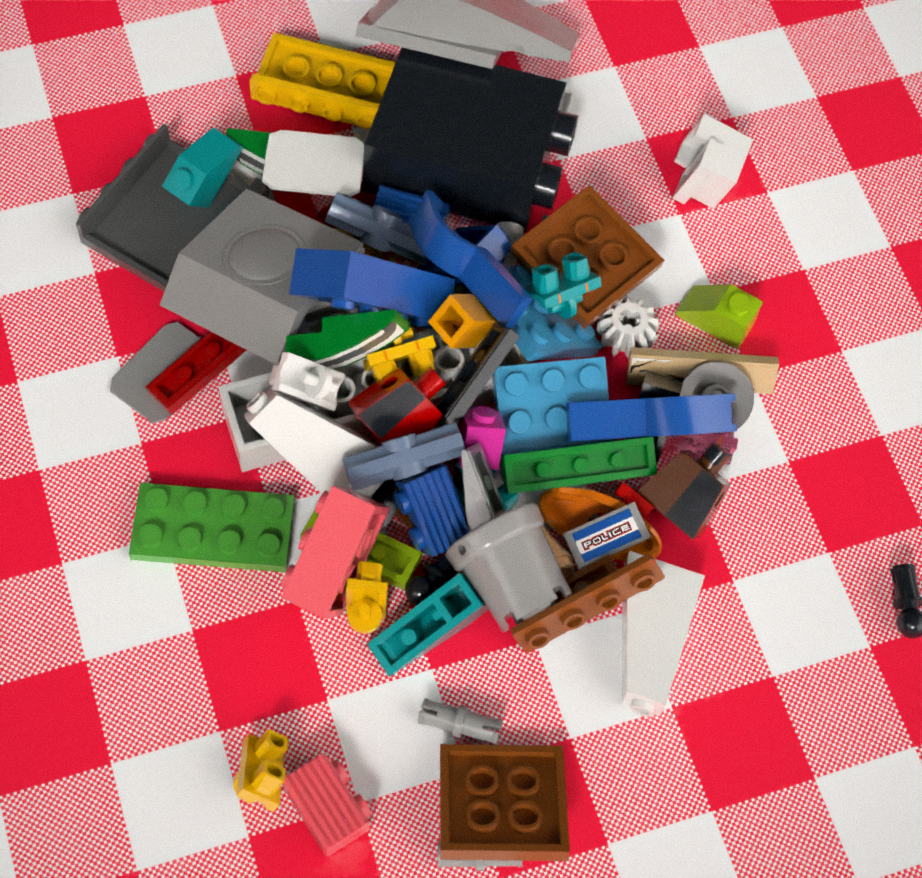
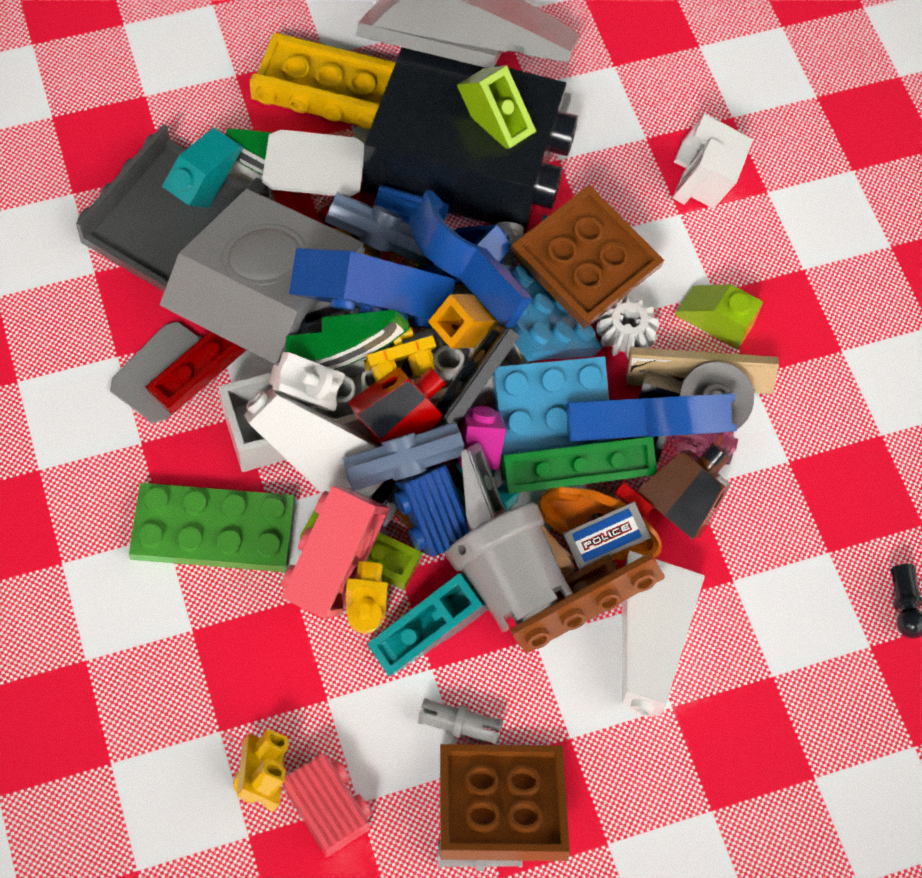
black pin [405,550,459,606] -> none
teal hips [524,252,602,319] -> none
none -> lime slope [457,65,536,149]

